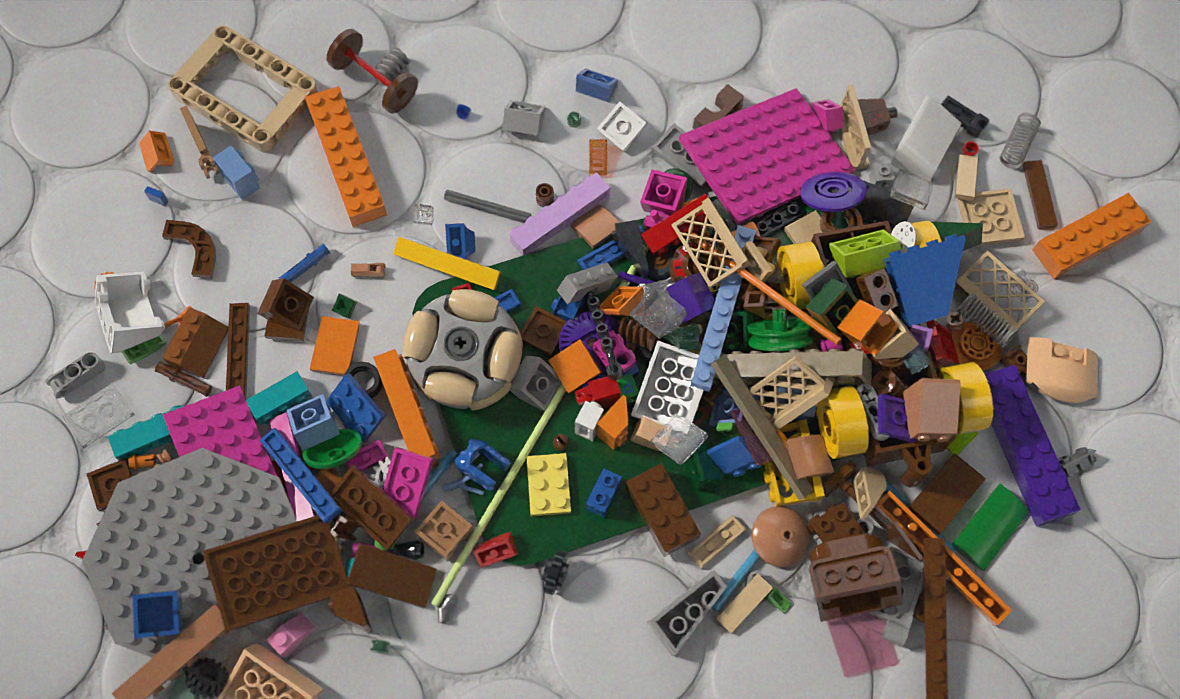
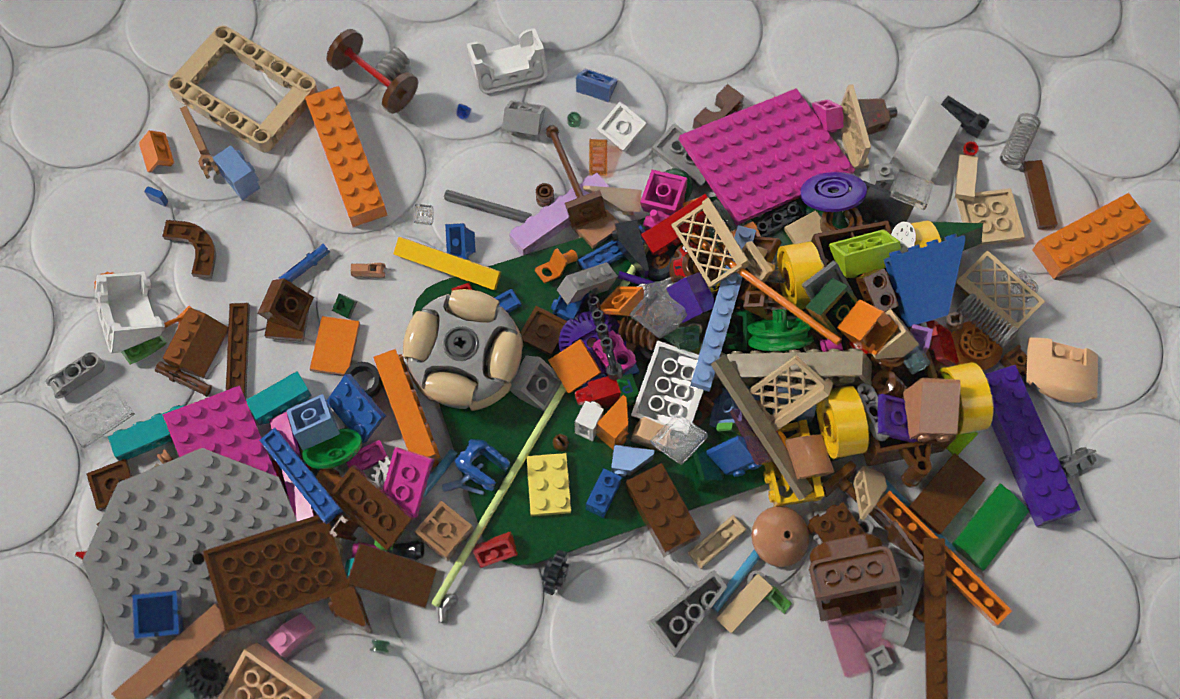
orange pin [129,454,156,470] -> none
none -> white windscreen [467,28,548,94]
none -> orange bracket [535,248,578,283]
none -> reddish brown tile [546,125,607,229]
none -> tan slope [583,186,642,215]
none -> light blue slope [611,445,654,477]
none -> light grey tile [864,644,894,673]

